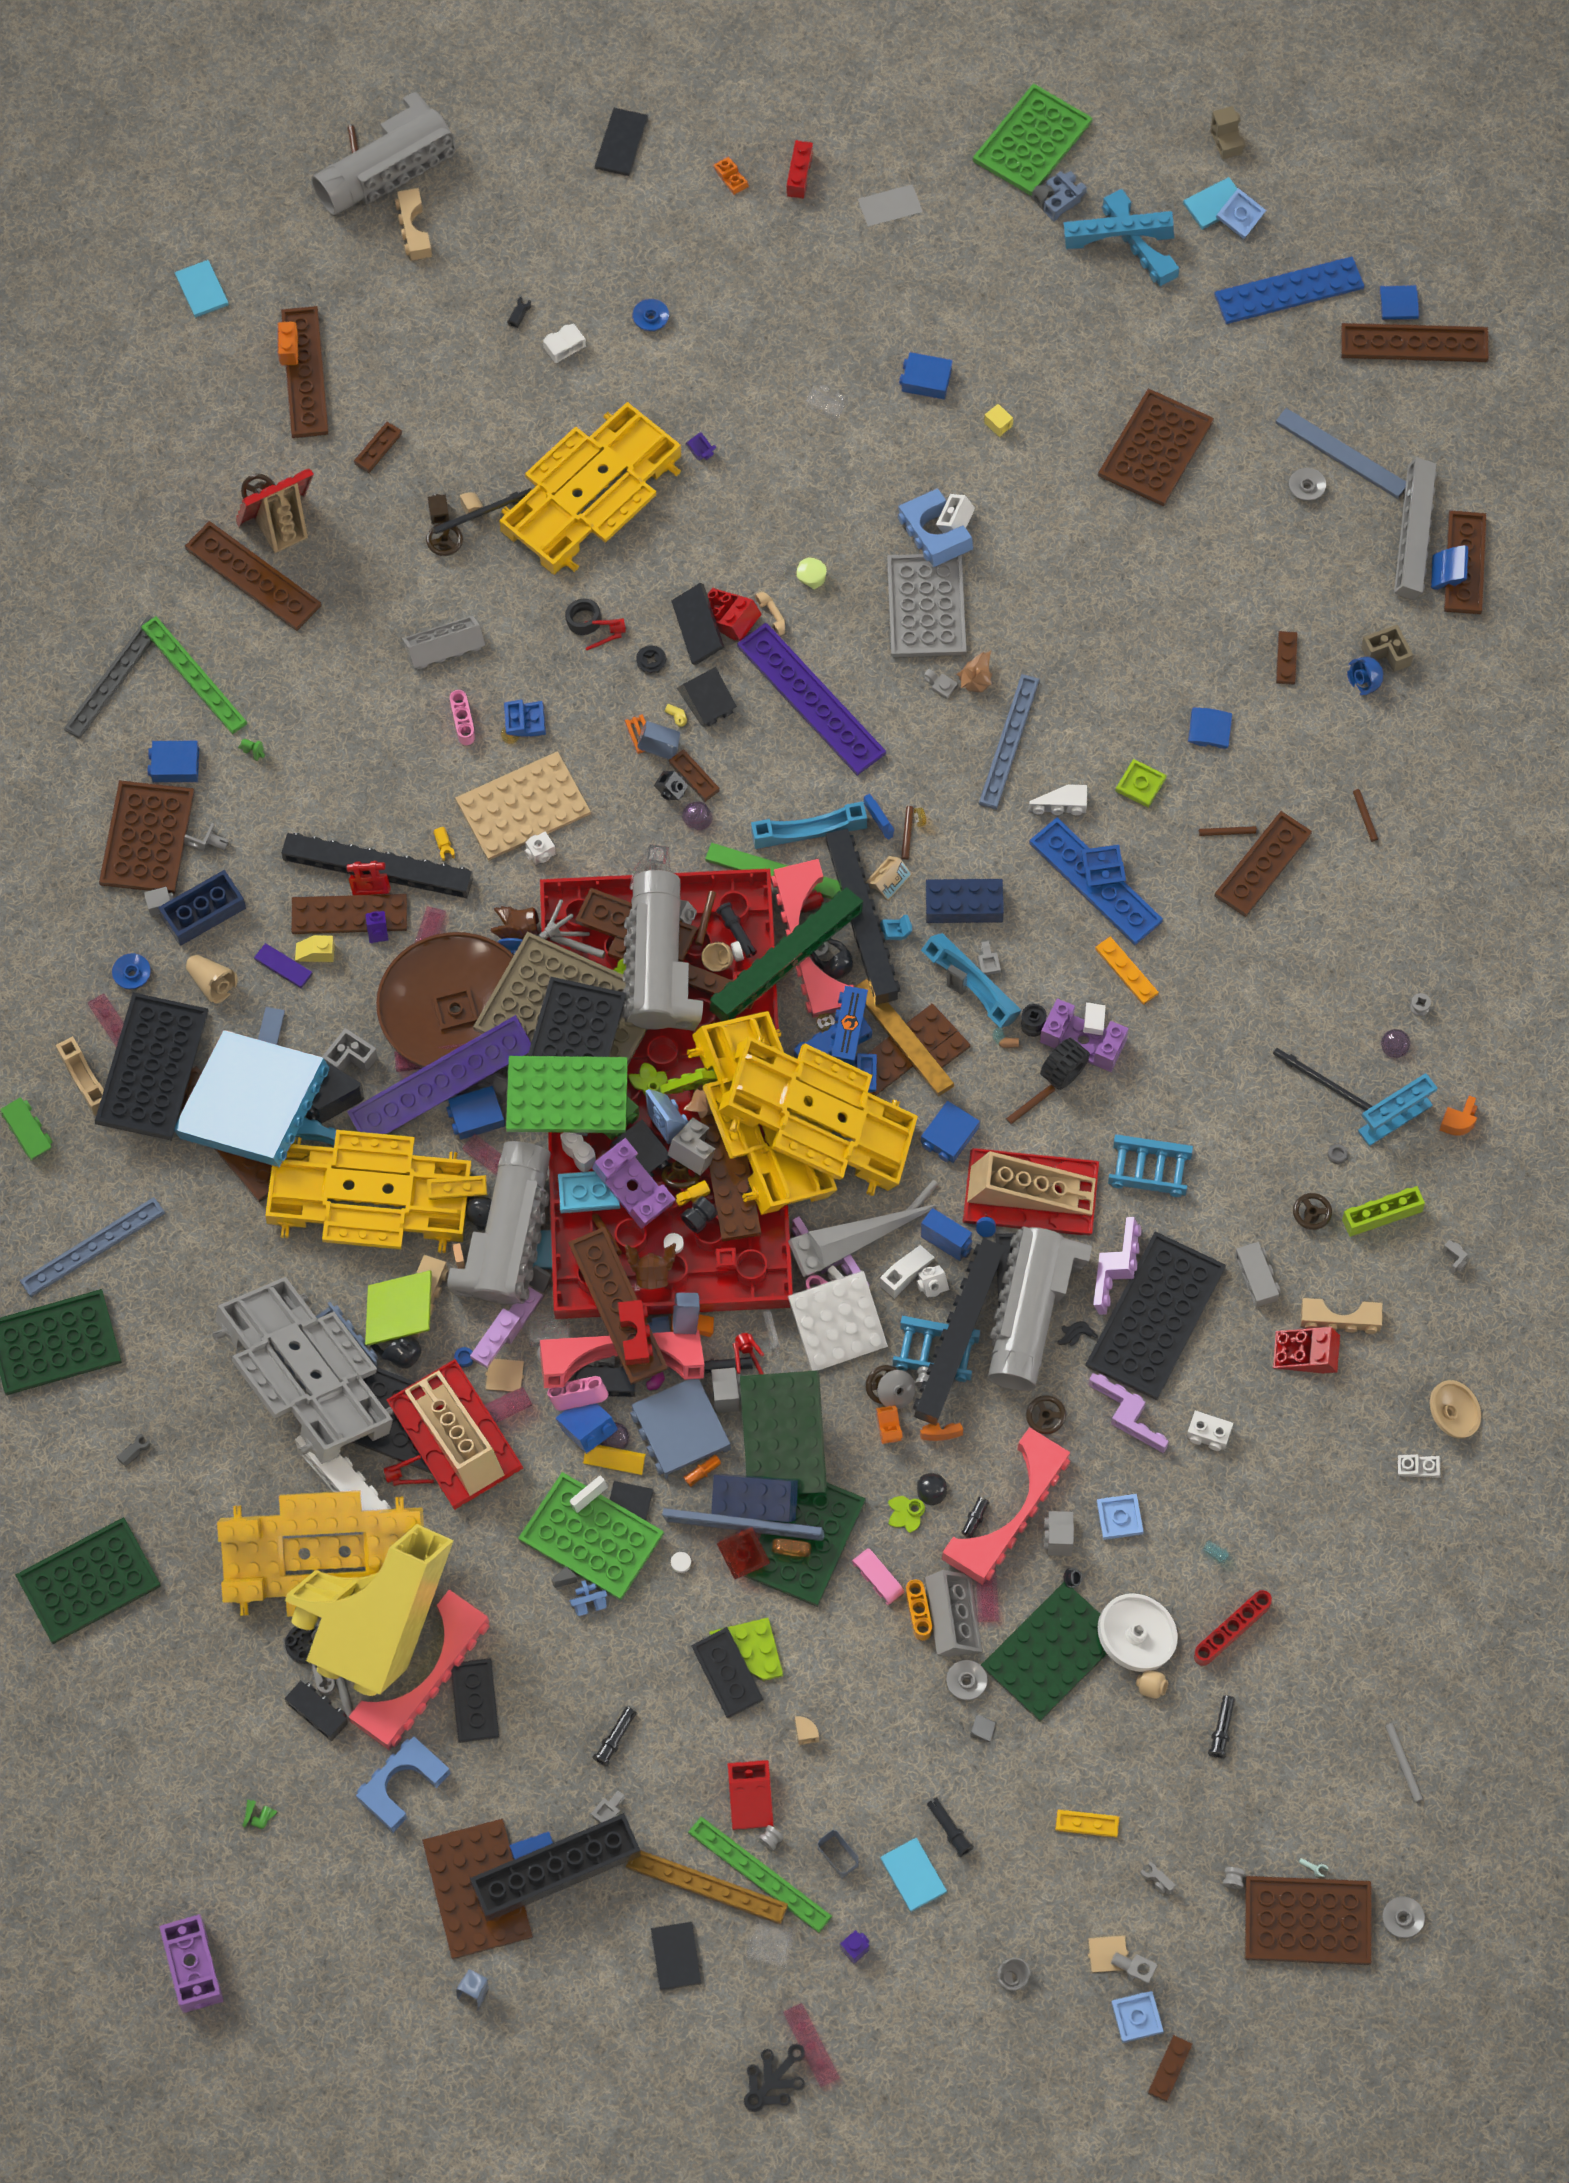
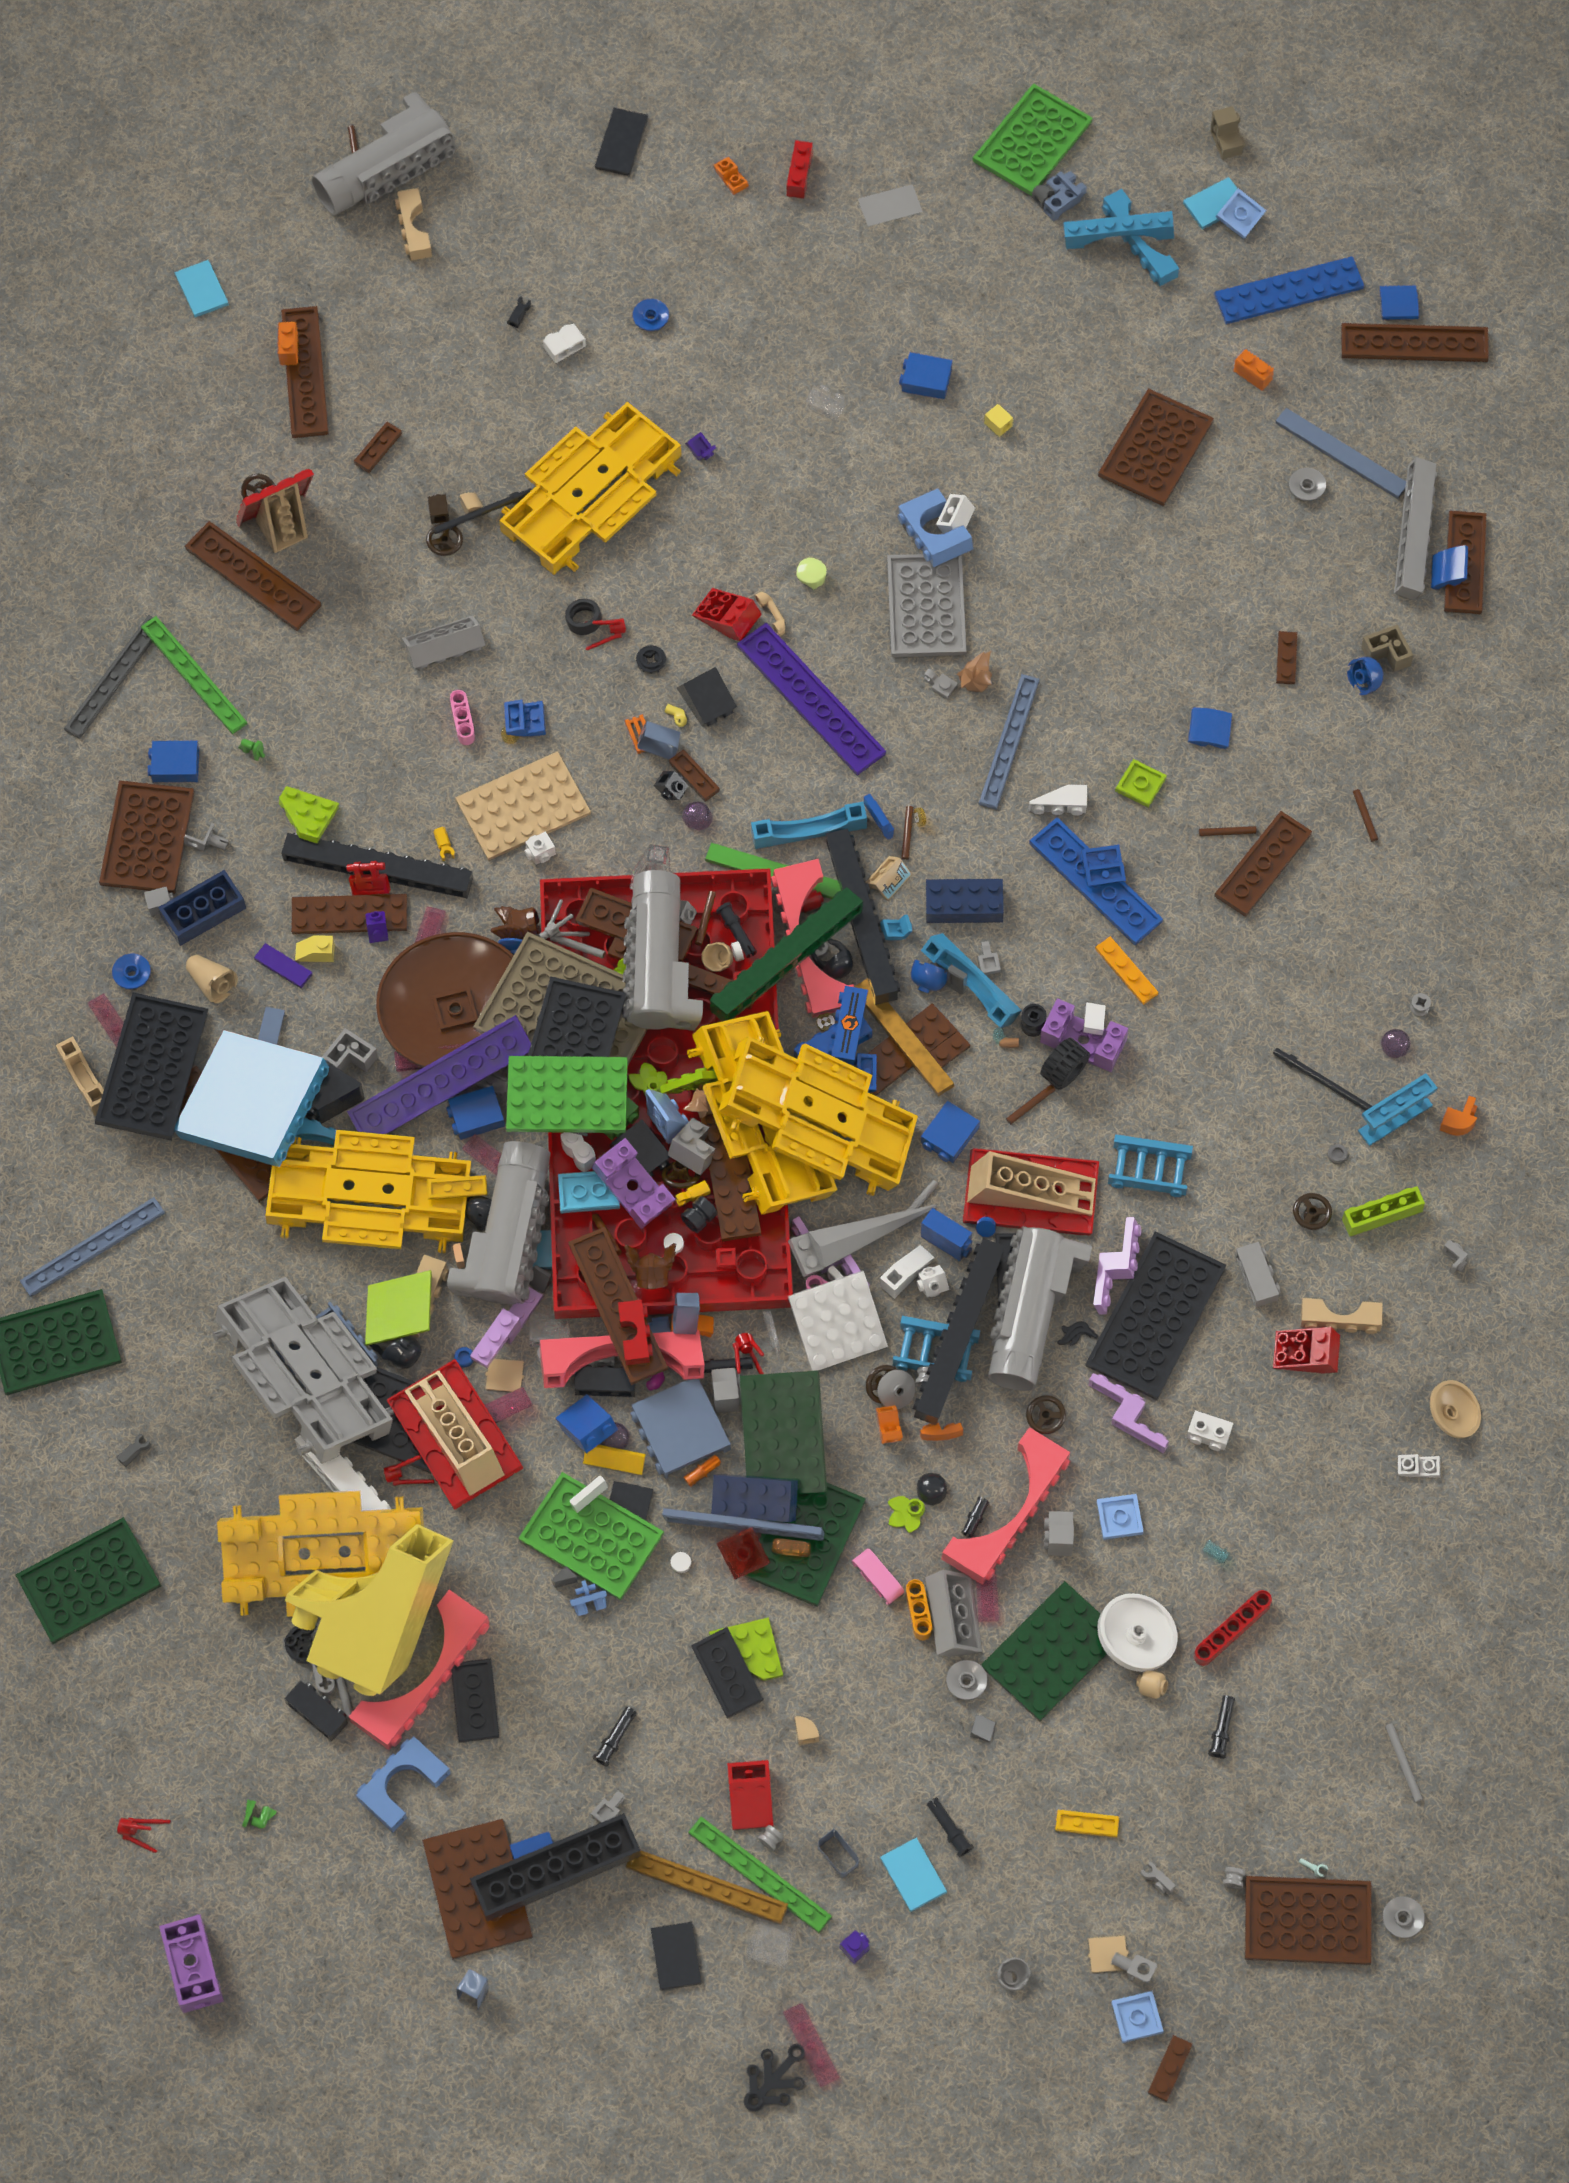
bright green wedge [0,1097,53,1161] -> none
bright pink beam [547,1376,609,1411] -> none
black tile [671,583,725,665] -> none
black plate [1063,1568,1082,1588] -> none
none -> red plant [117,1817,171,1853]
none -> lime plate [279,786,339,843]
none -> blue cylinder [911,960,947,994]
none -> orange brick [1234,349,1274,391]

